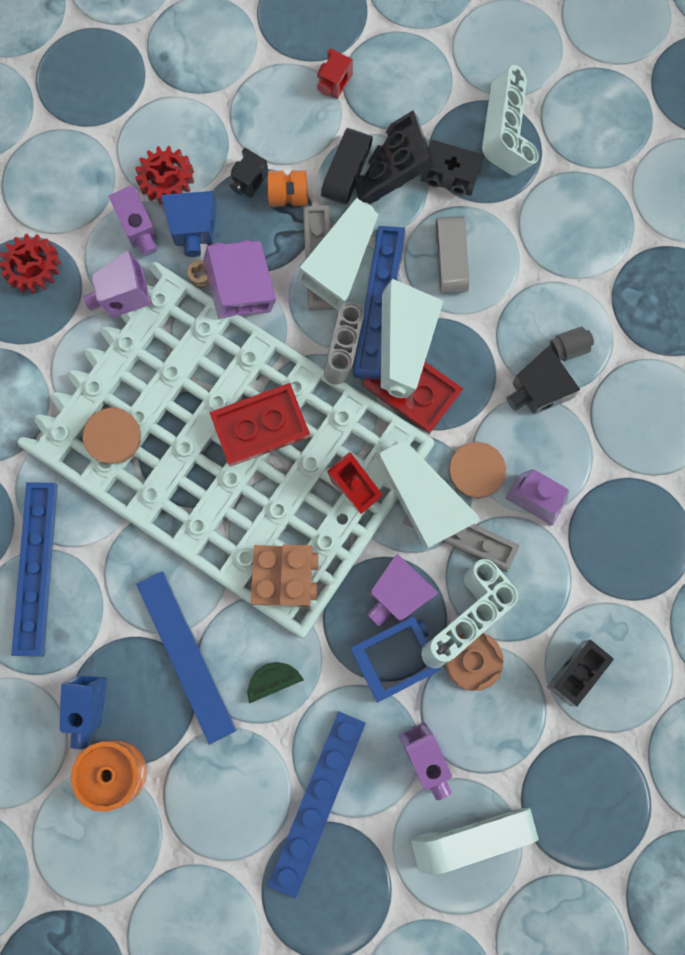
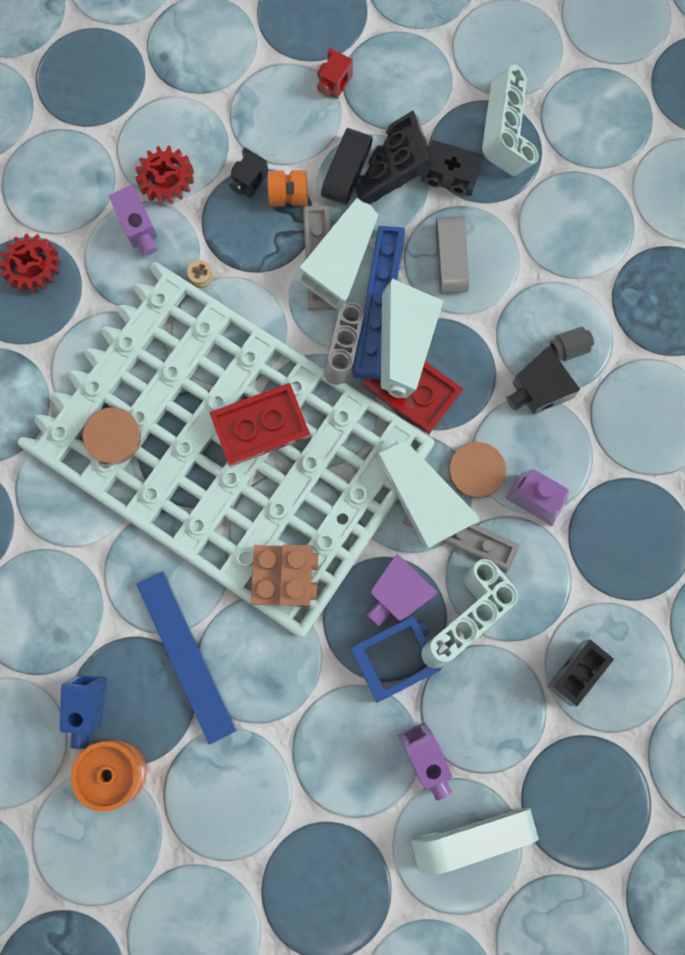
blue plate [11,482,58,657] -> none
medium lavender torso [83,251,152,317] -> none
blue torso [162,191,217,258] -> none
medium lavender brick [203,240,276,319] -> none
dark green tile [247,662,304,704] -> none
blue plate [268,711,366,899] -> none
red slope [327,452,383,514] -> none
nougat tile [445,633,503,691] -> none

